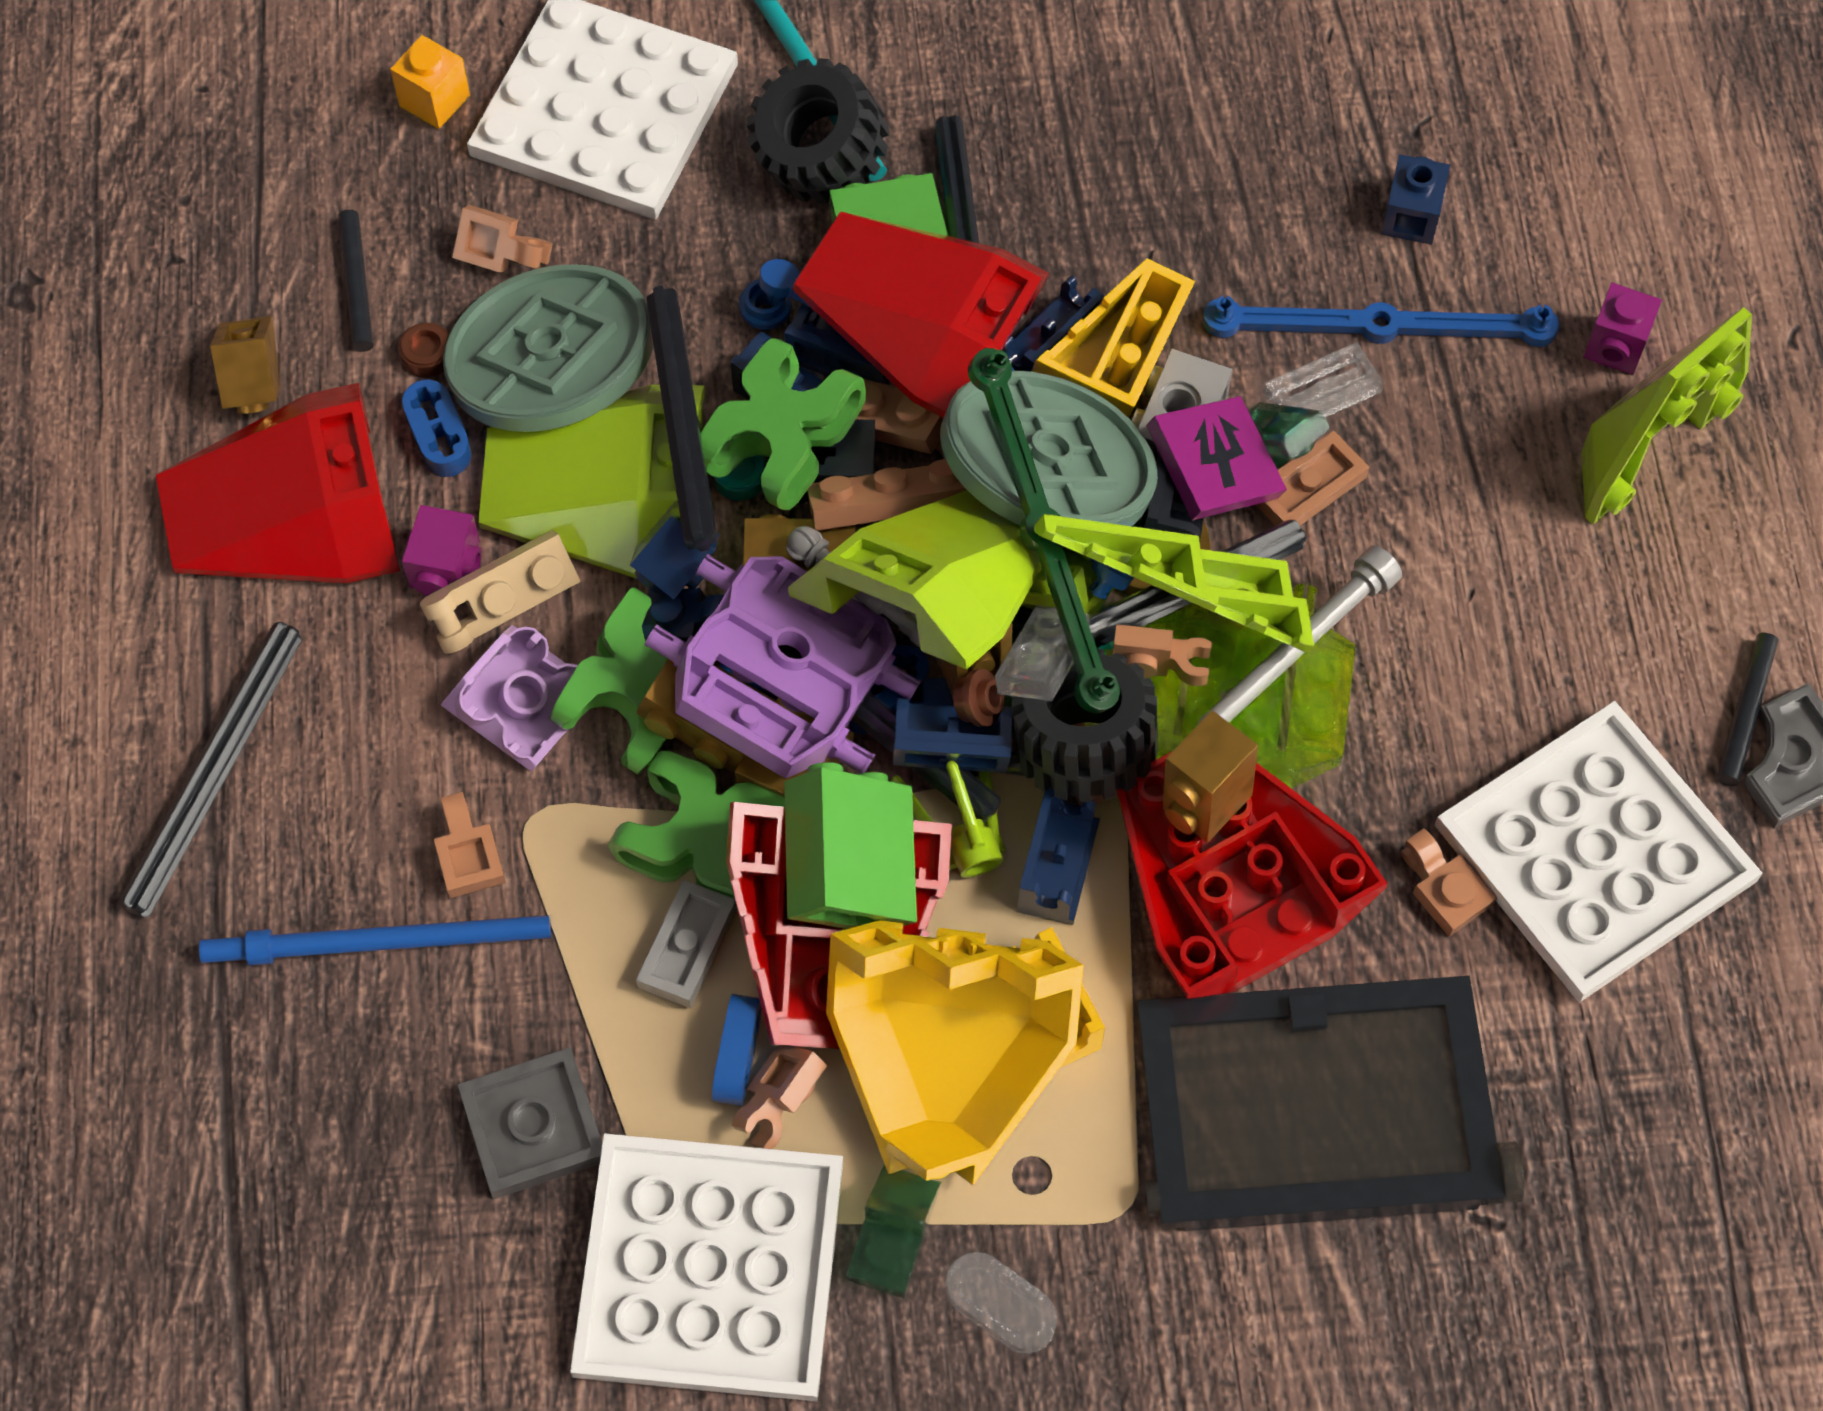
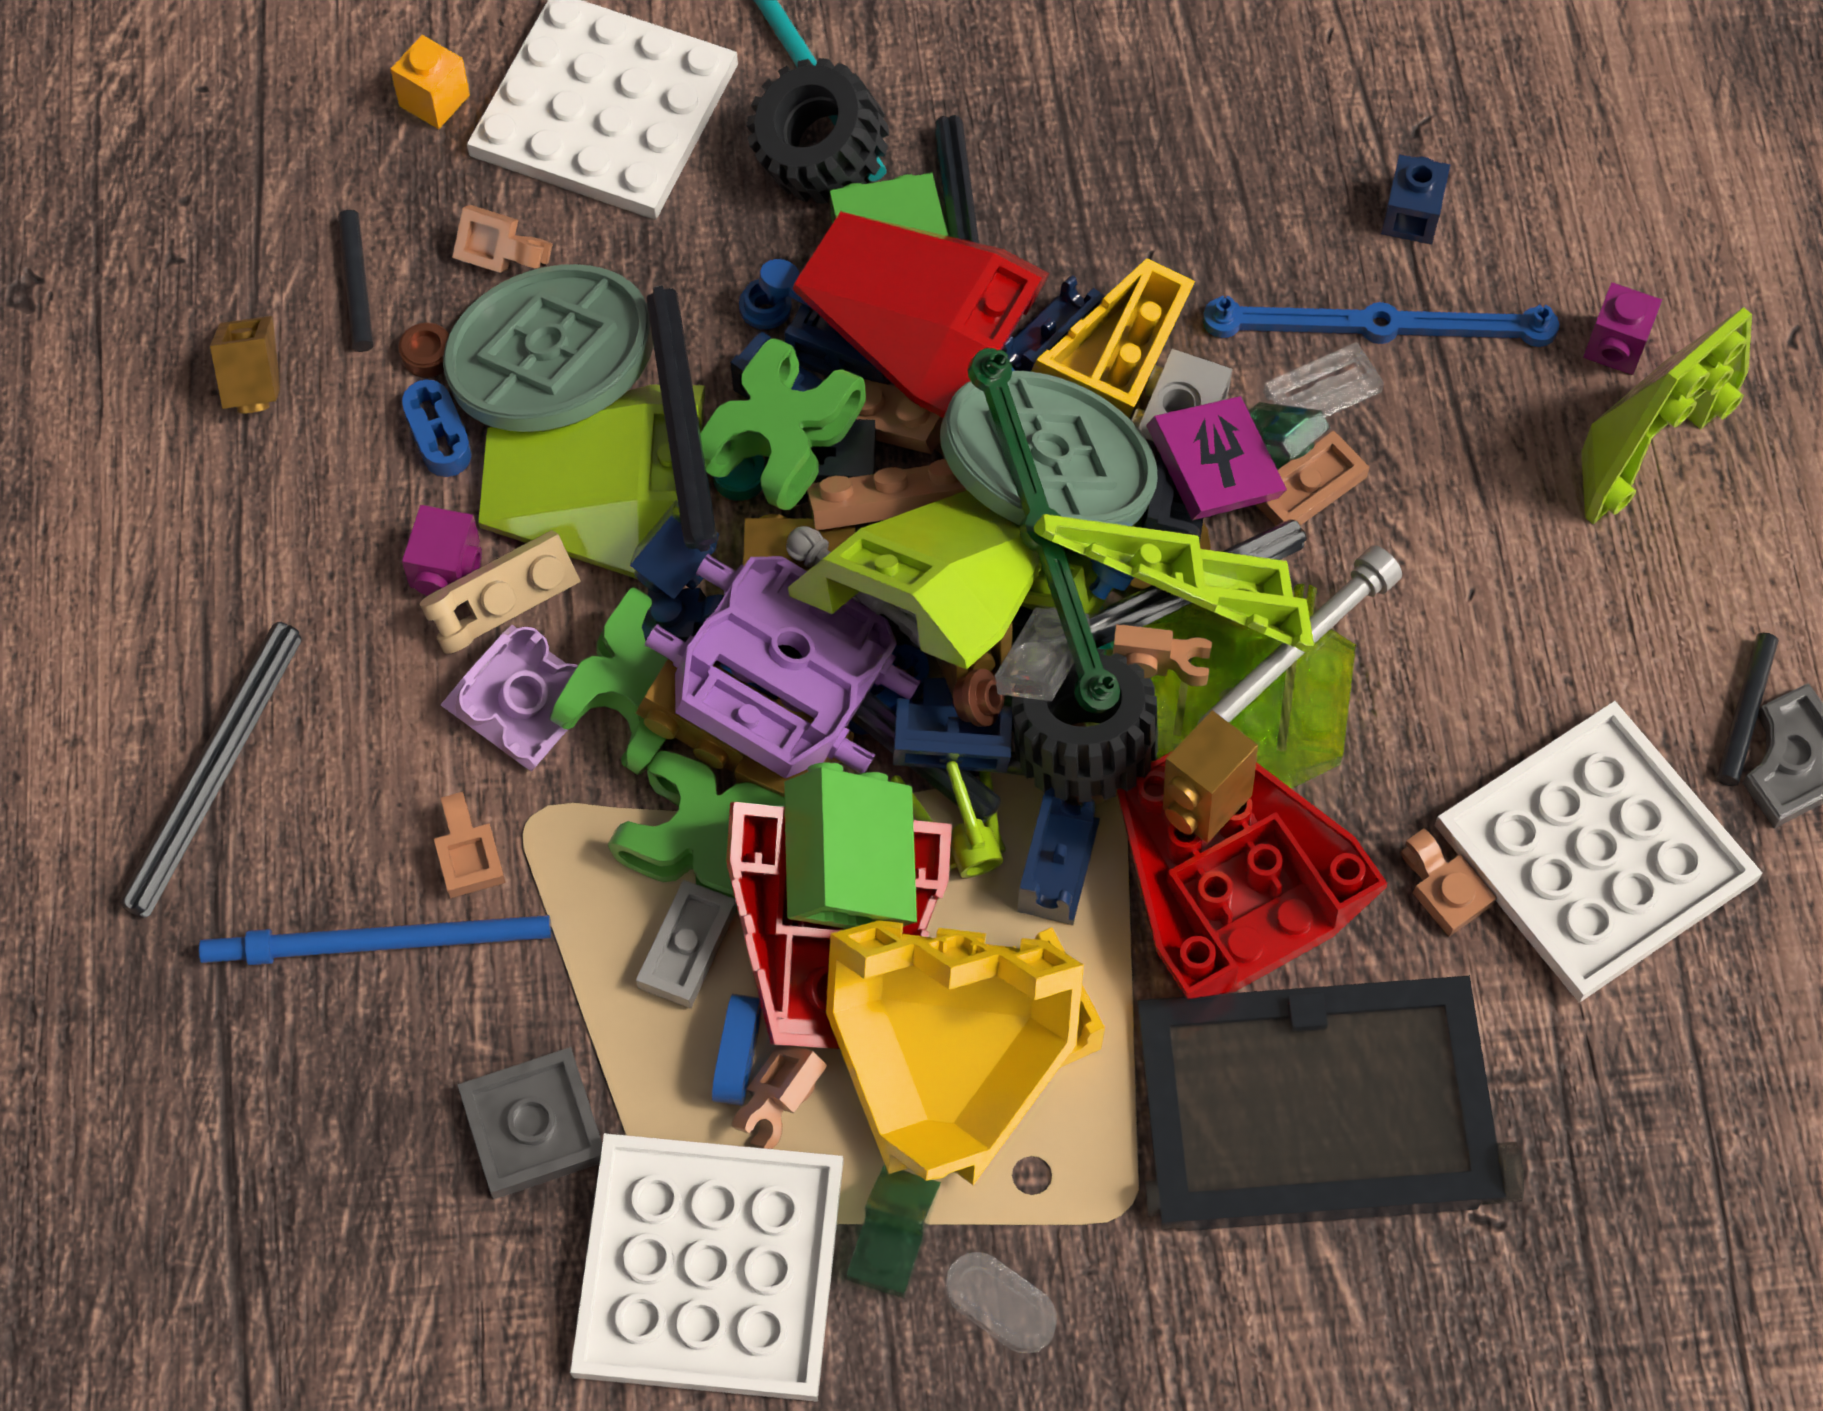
red wedge [155,383,400,584] -> none

